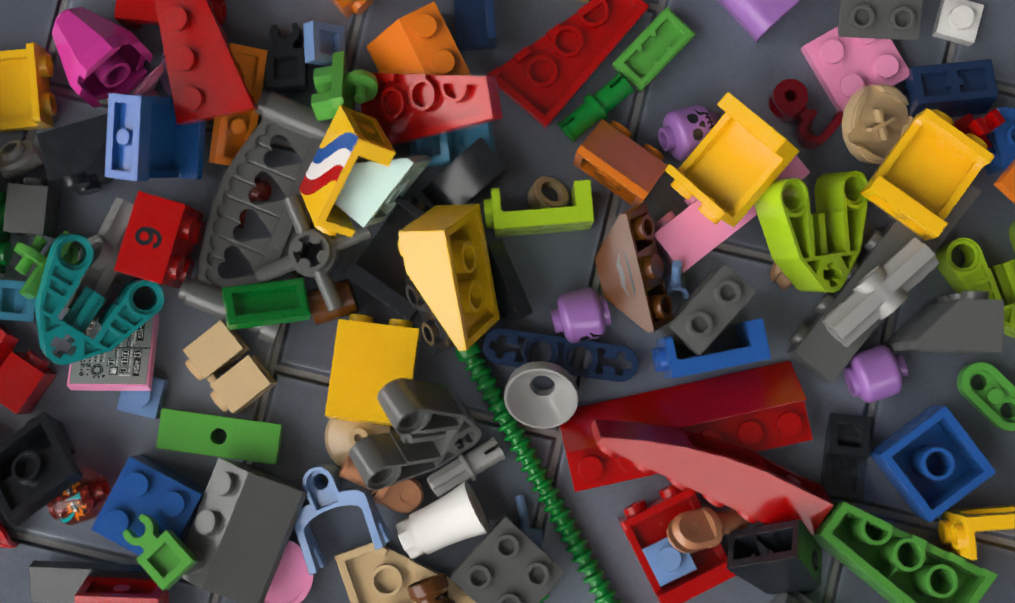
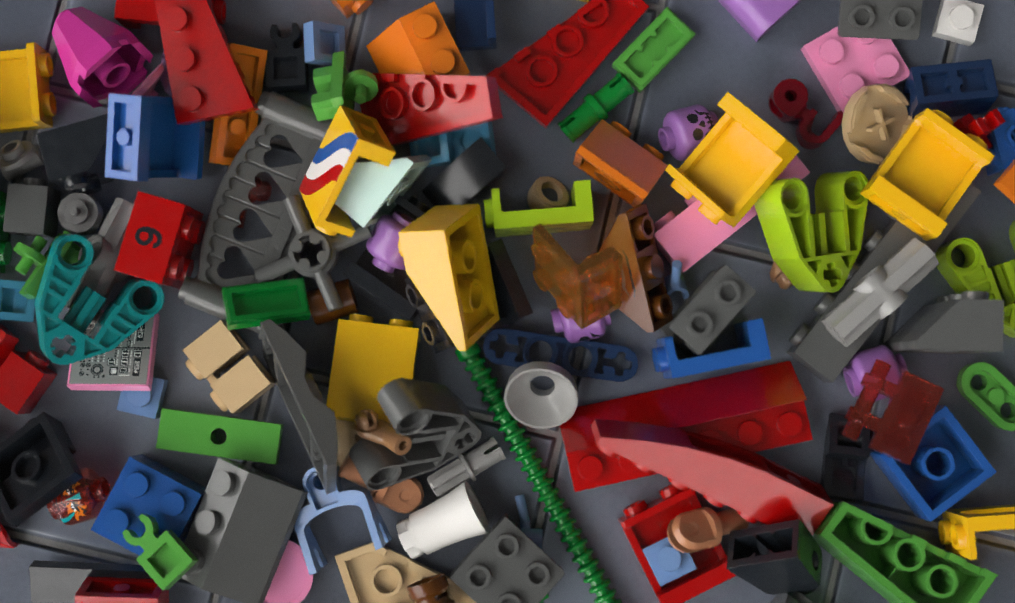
none -> flat silver wheel [58,193,104,235]
none -> dark grey slope [260,319,338,494]
none -> medium nougat arm [355,409,412,456]
none -> medium lavender head [366,211,415,273]
none -> clear orange bracket [531,224,622,330]
none -> clear red plate [842,359,944,465]

